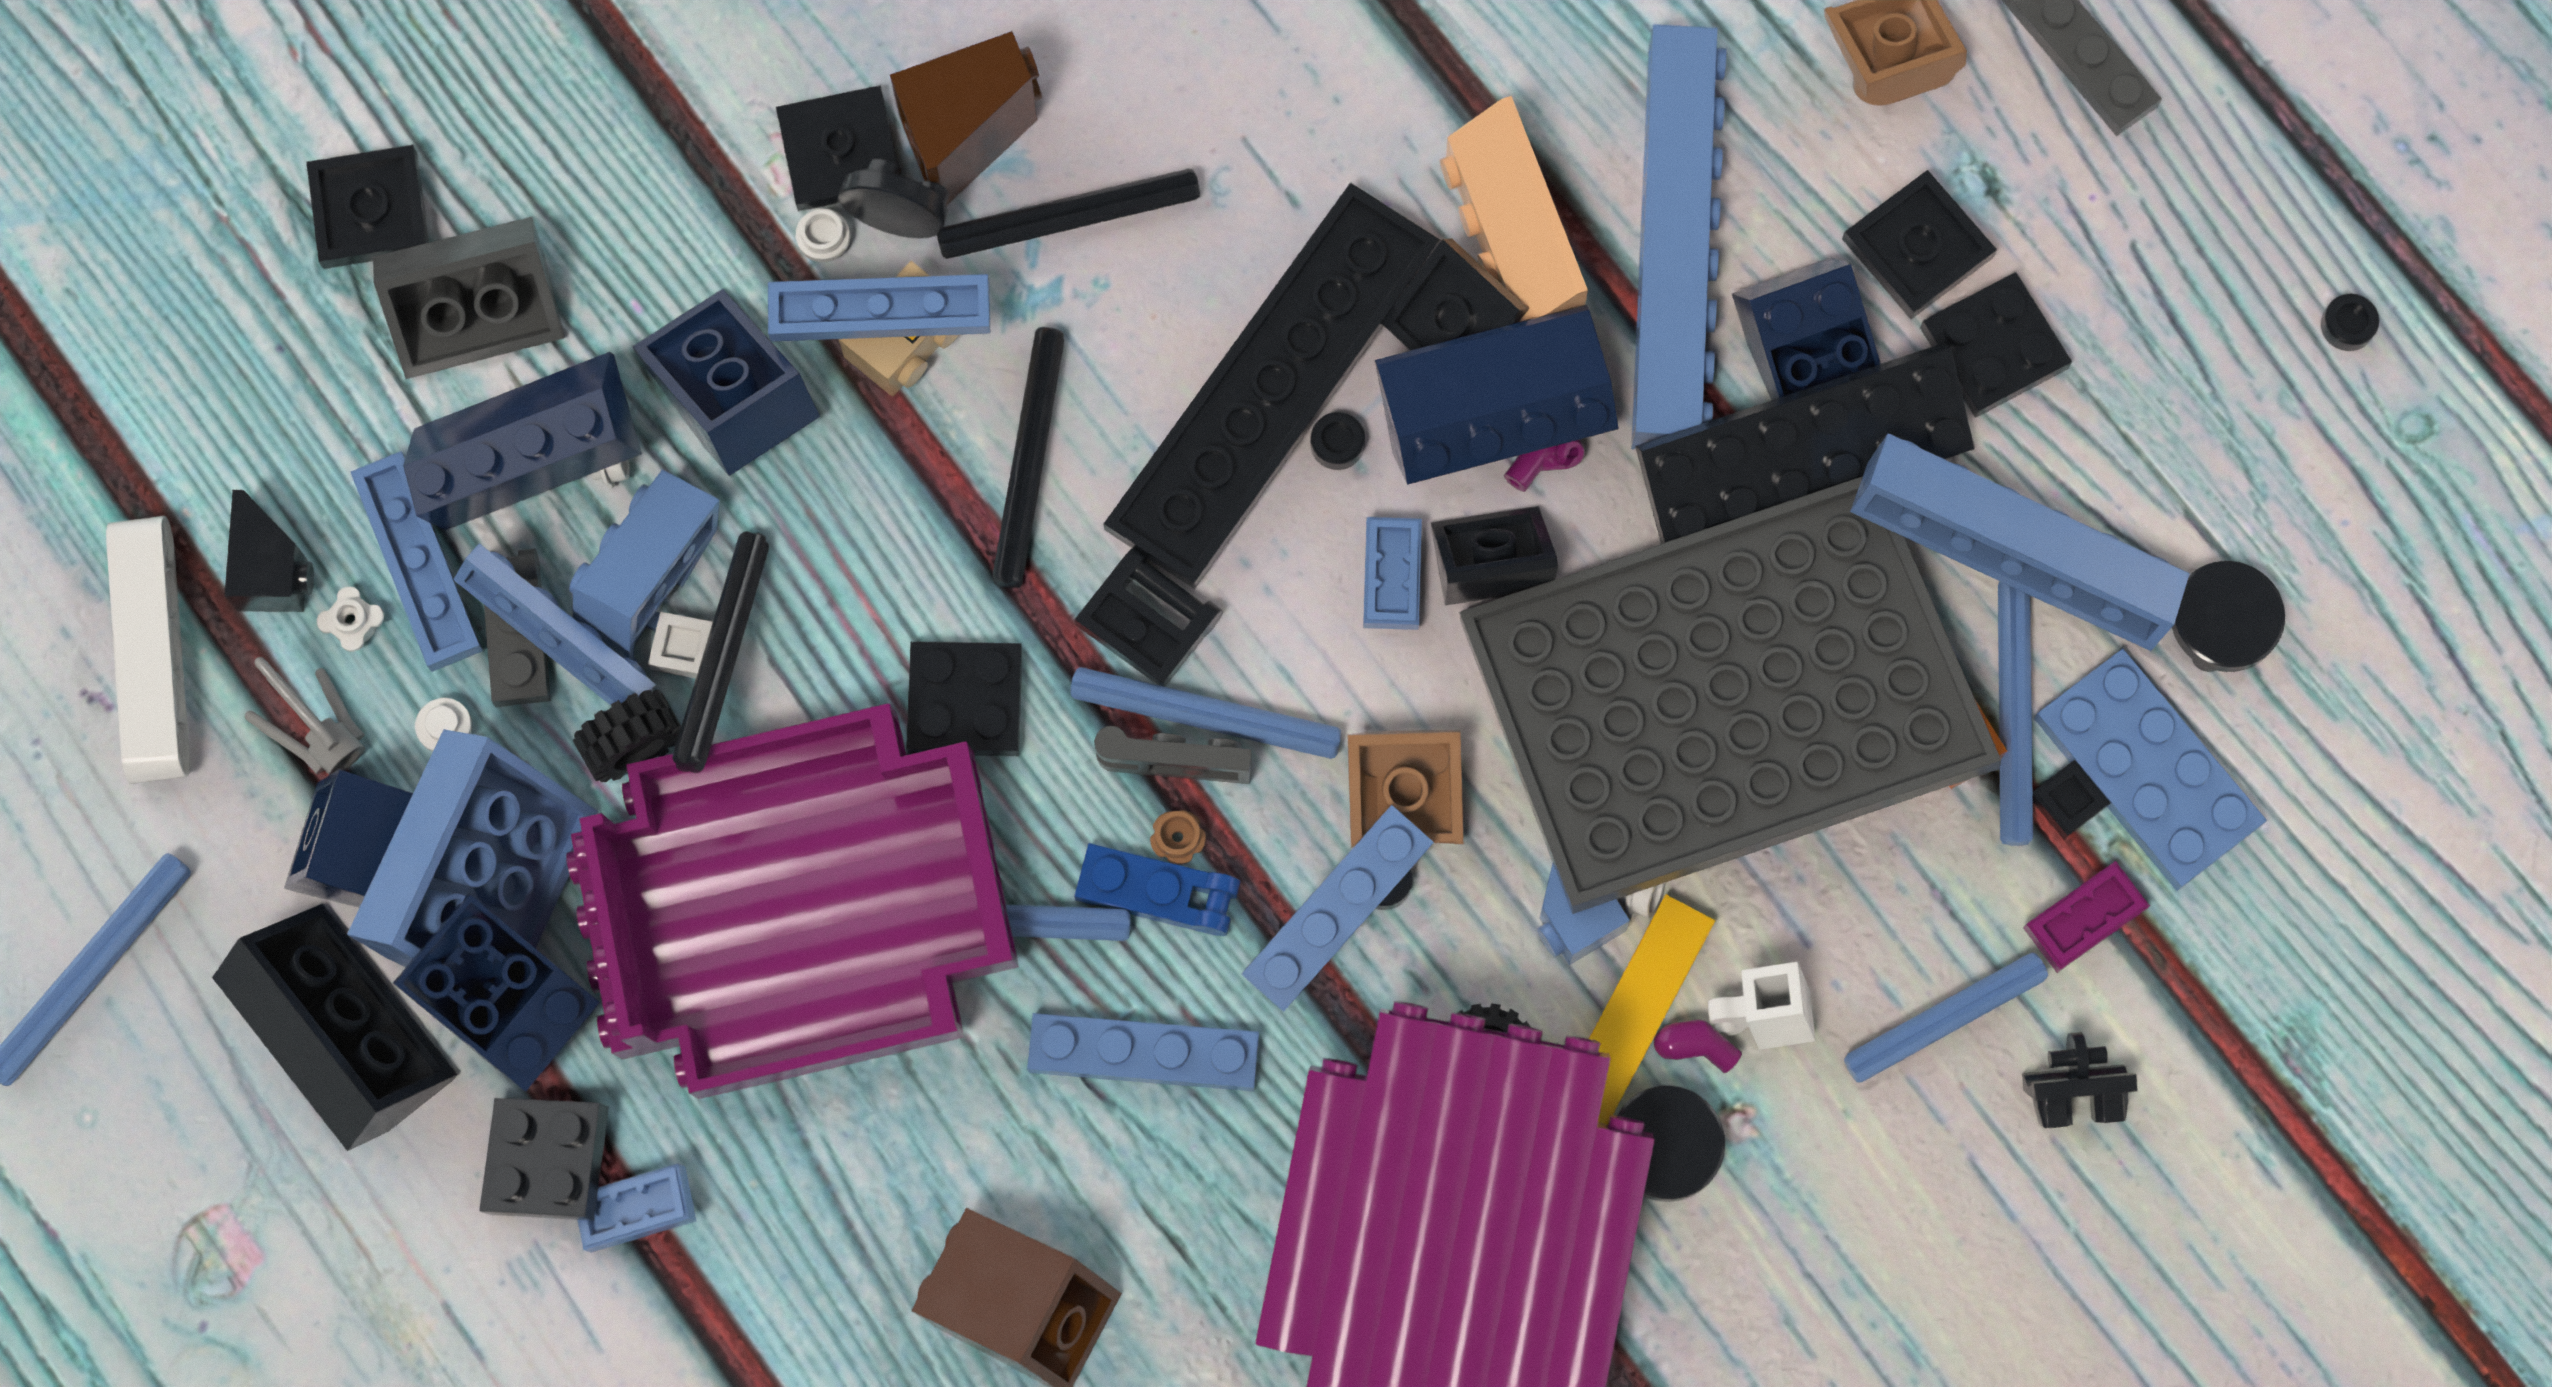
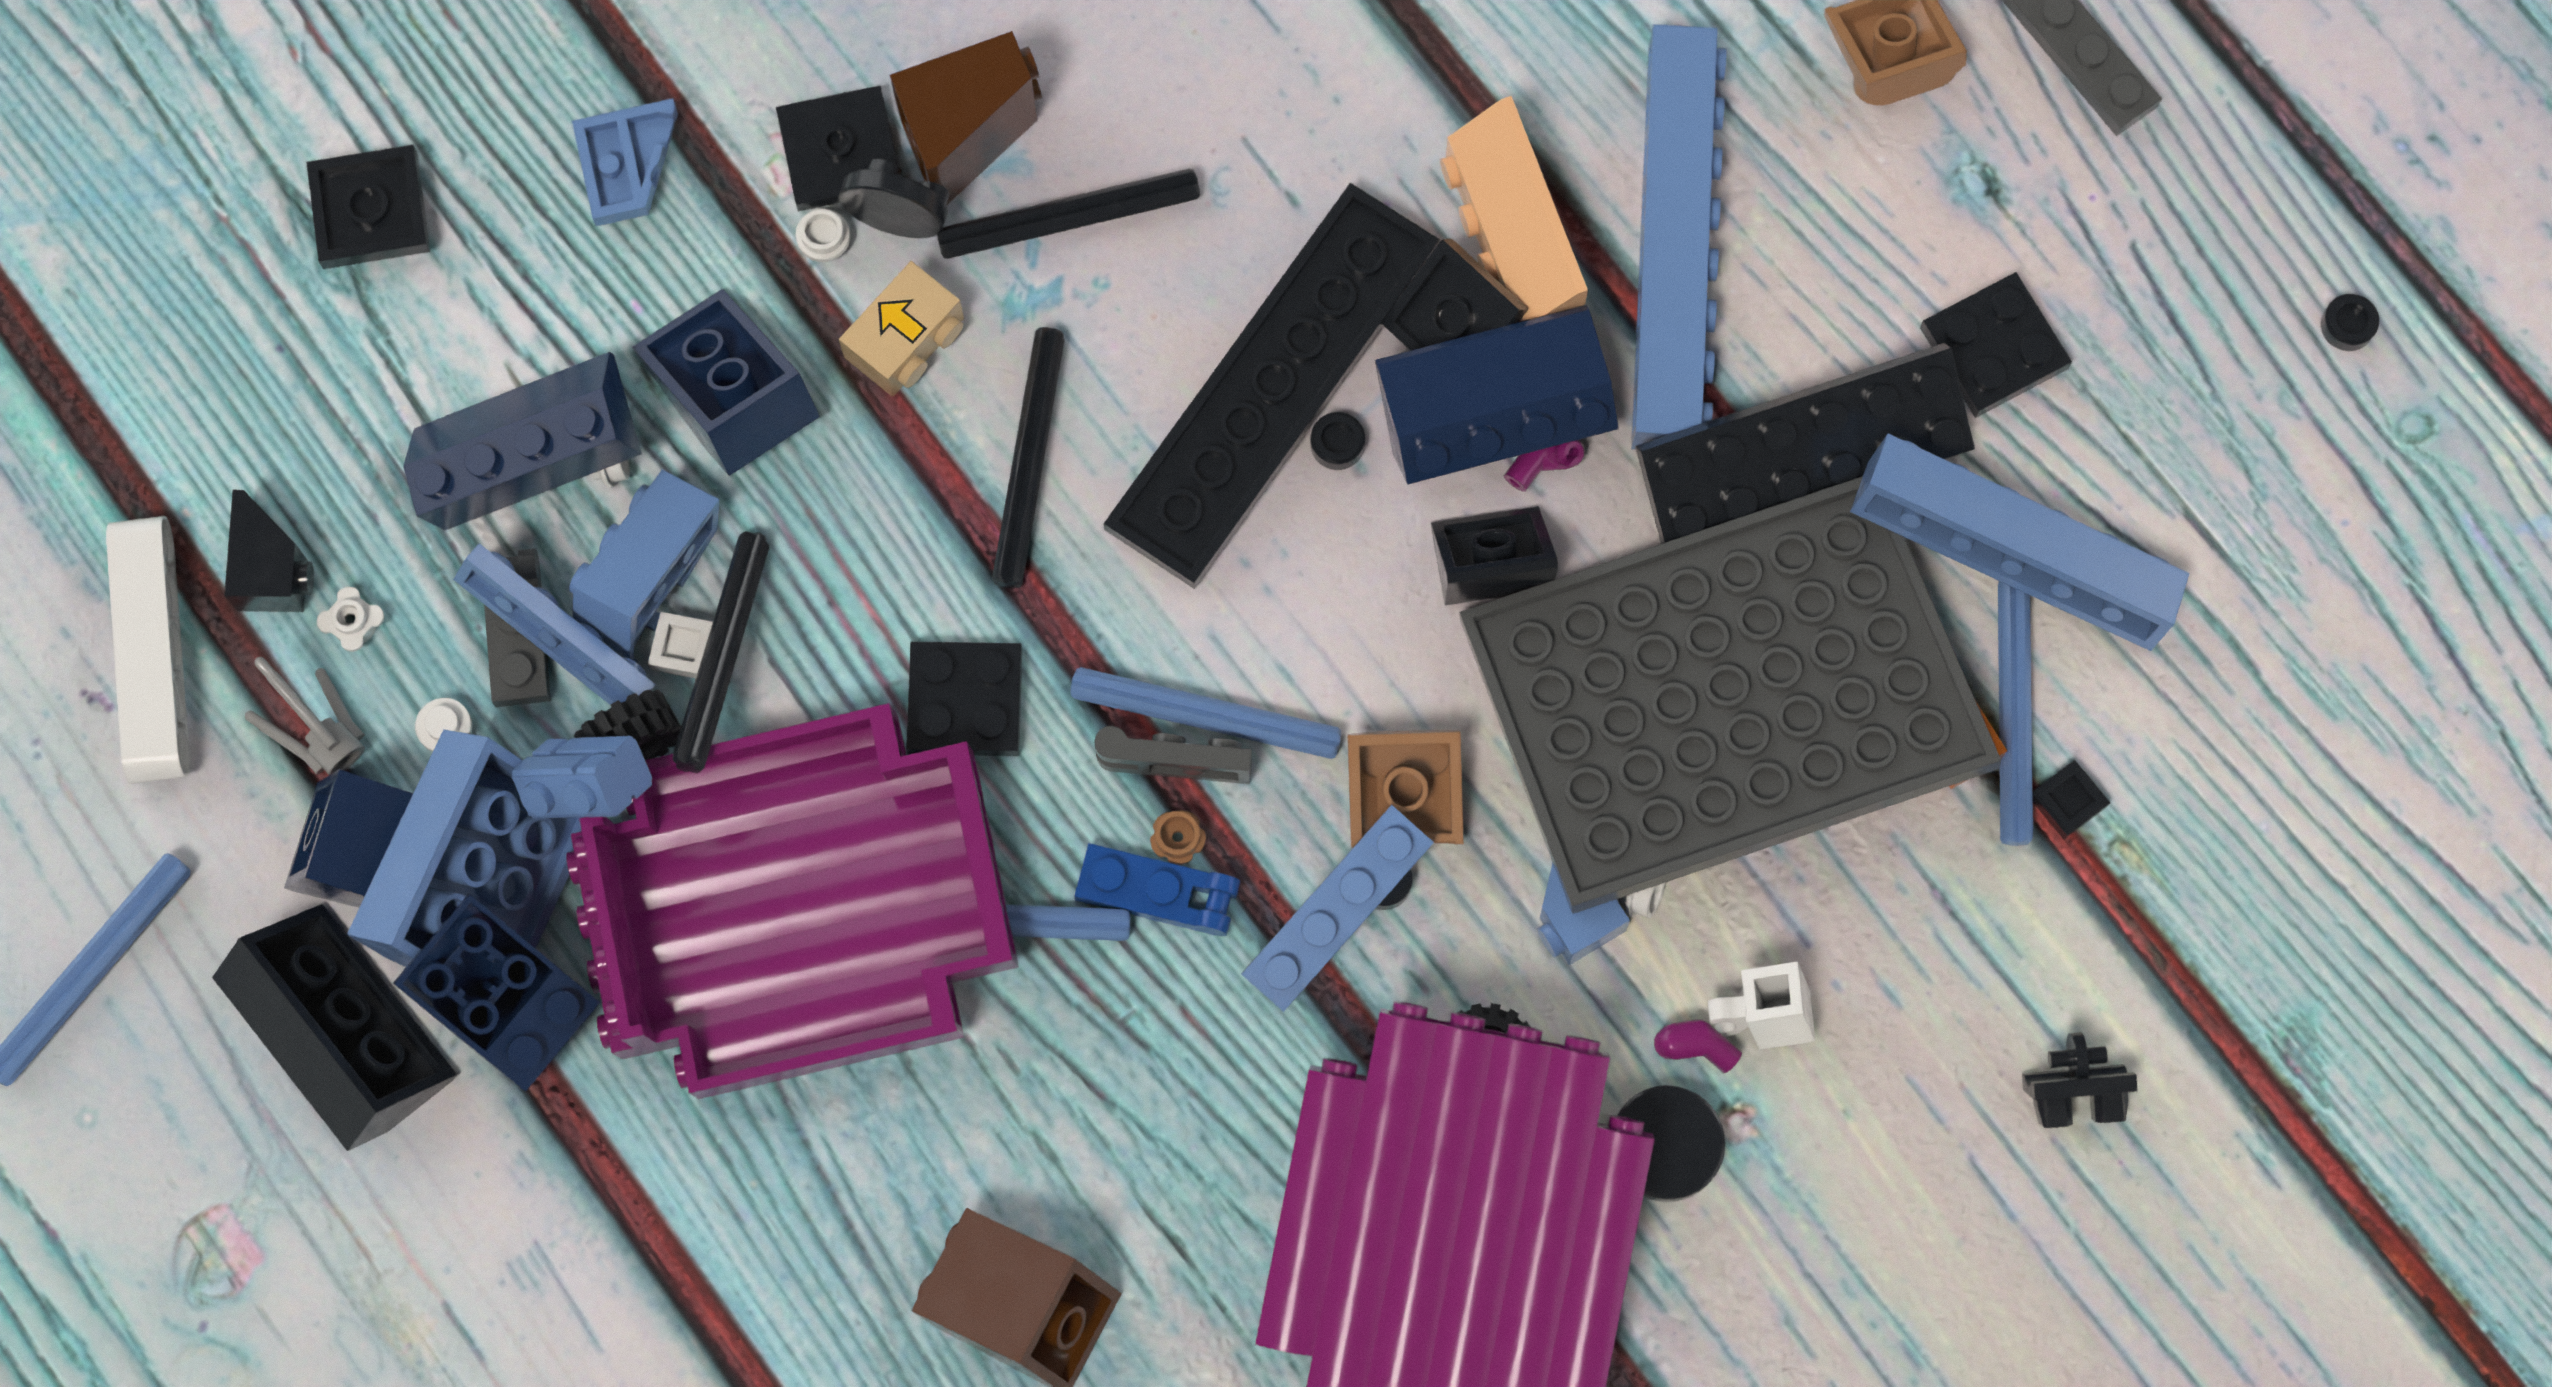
medium blue plate [350,451,483,672] -> none
dark grey slope [373,217,564,379] -> none
black plate [479,1098,609,1221] -> none
medium blue plate [578,1164,696,1253] -> none
medium blue plate [768,274,991,341] -> none
medium blue plate [1027,1013,1259,1092] -> none
black plate [1074,547,1223,687] -> none
medium blue plate [1363,517,1422,630] -> none
yellow tile [1589,894,1716,1124] -> none
dark blue slope [1732,258,1881,400] -> none
black plate [1842,170,1997,319] -> none
medium blue axle [1844,953,2048,1082] -> none
magenta plate [2023,861,2150,973] -> none
medium blue plate [2034,648,2267,891] -> none
black tile [2172,561,2285,672] -> none
none -> medium blue brick [512,736,653,819]
none -> medium blue wing [572,98,678,226]

